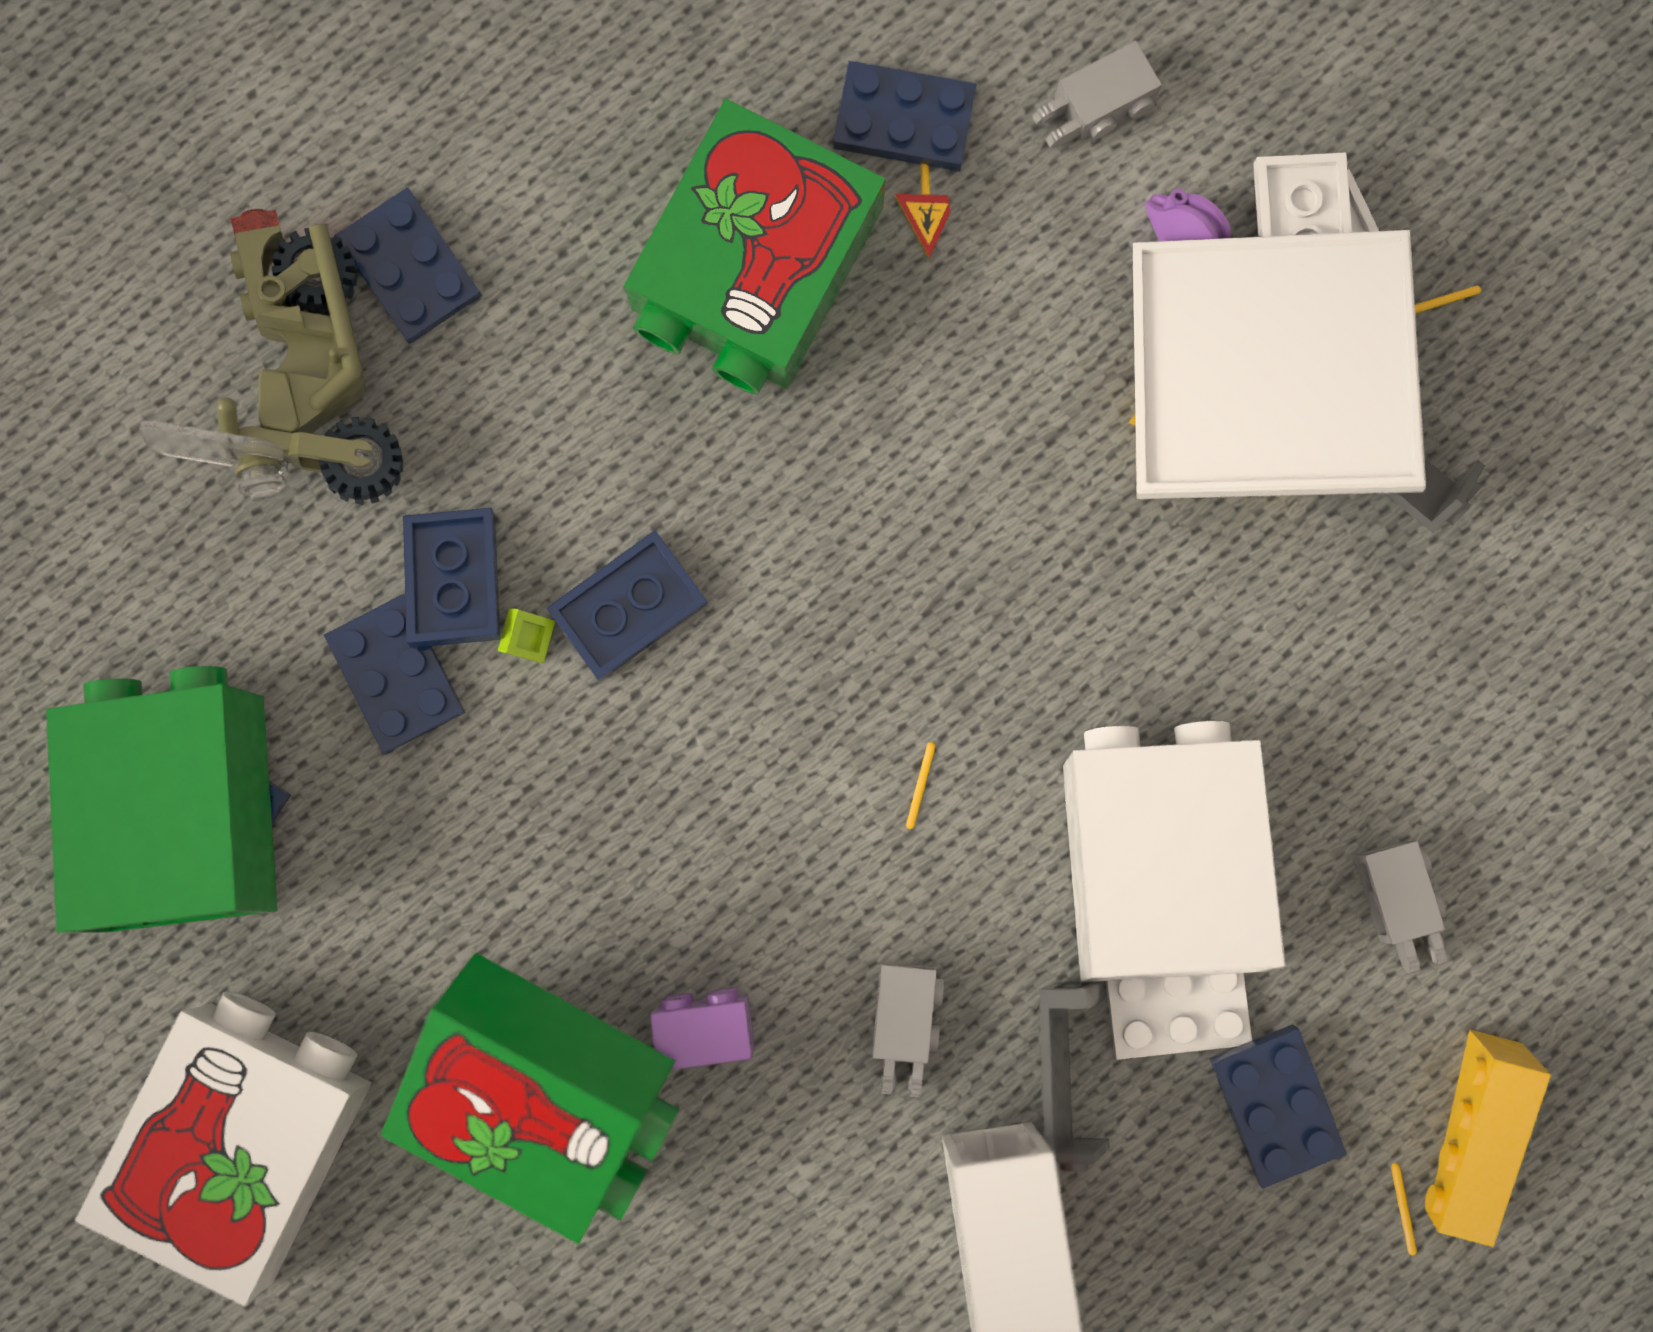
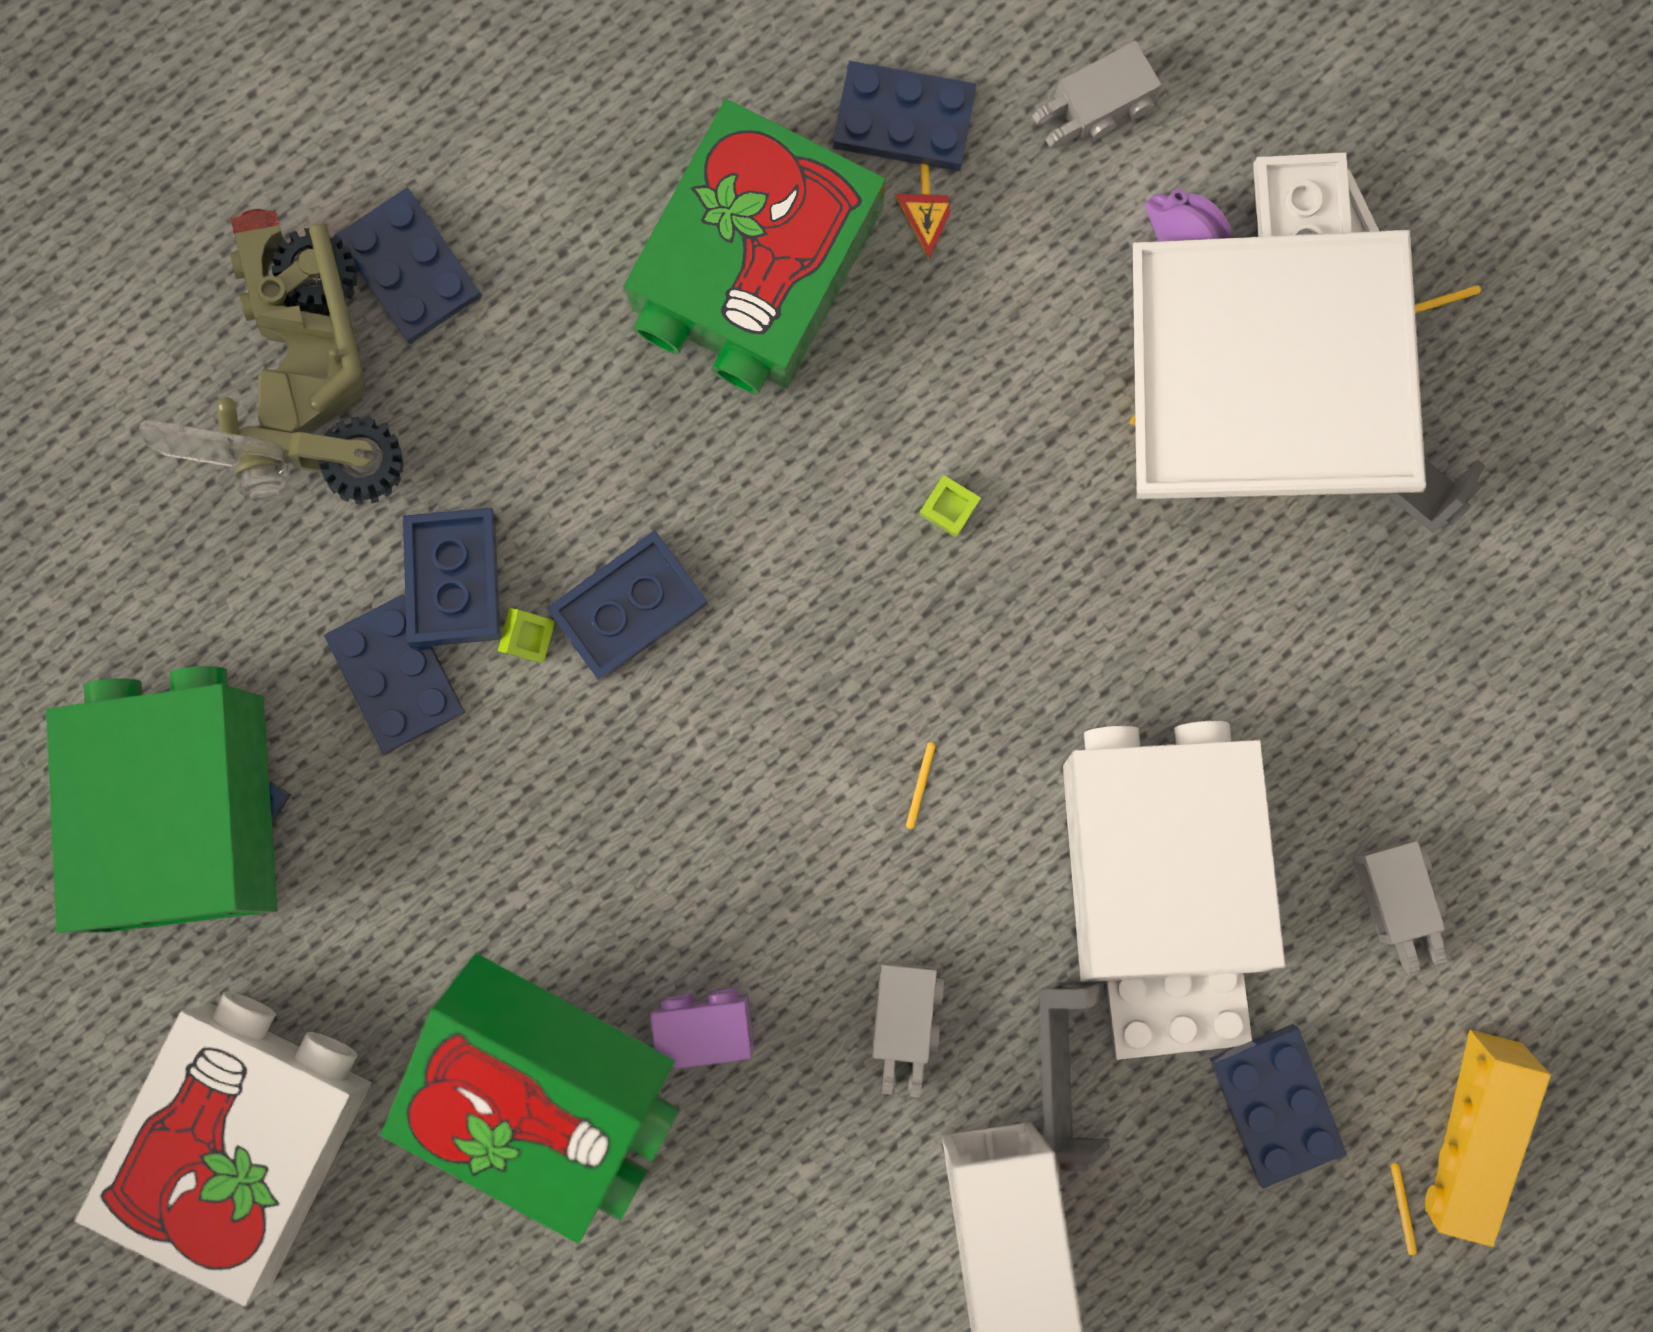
none -> lime plate [919,475,981,538]

